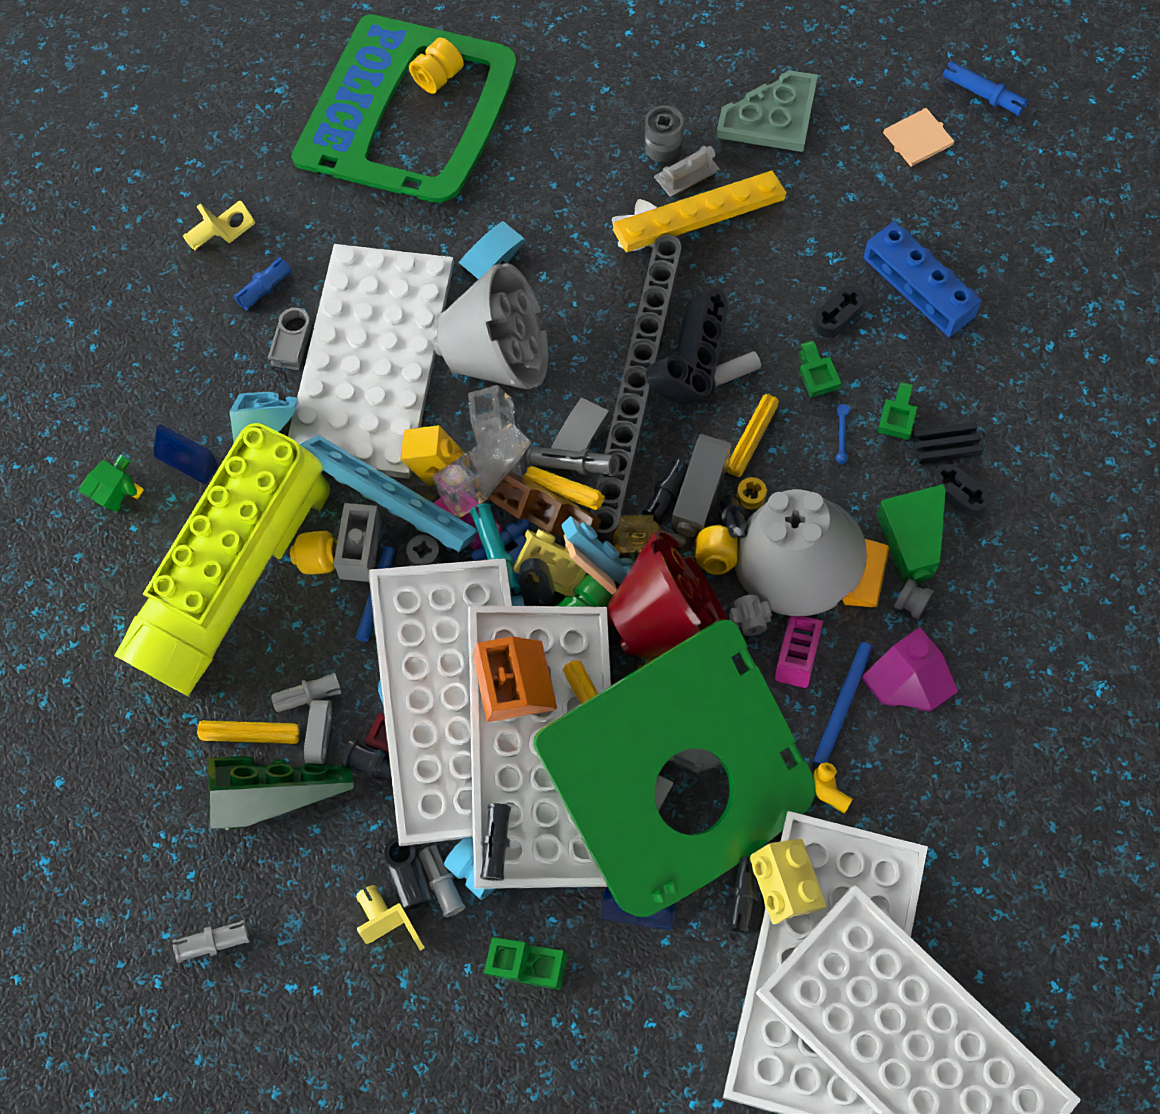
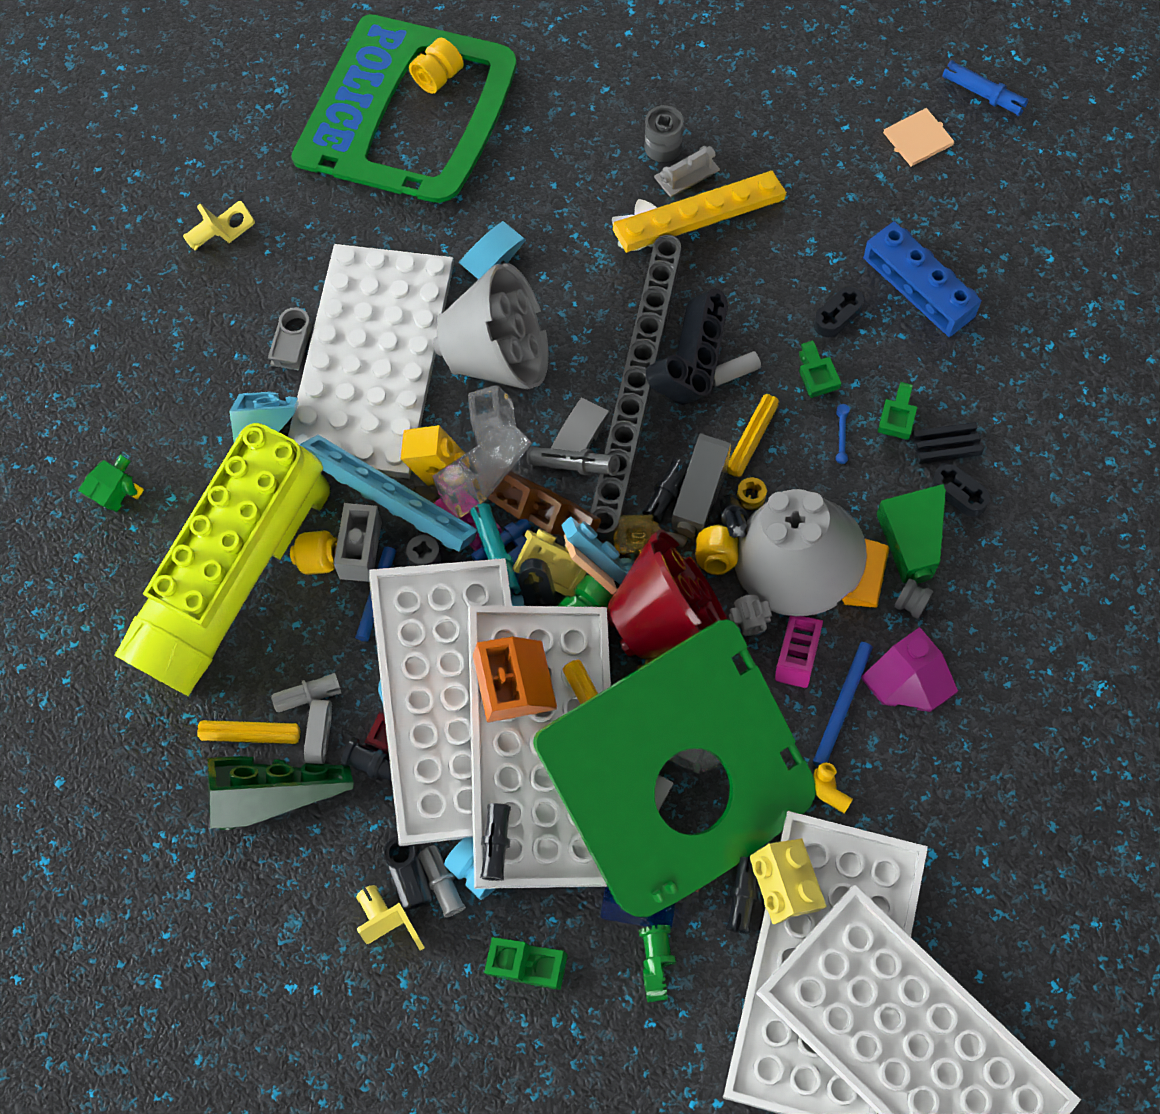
clear blue slope [154,424,218,484] -> none
light grey pin [172,920,250,963] -> none
blue pin [234,257,292,311] -> none
yellow axle [523,466,605,510] -> none
sand green plate [716,70,818,152] -> none
none -> green connector [638,925,676,1002]

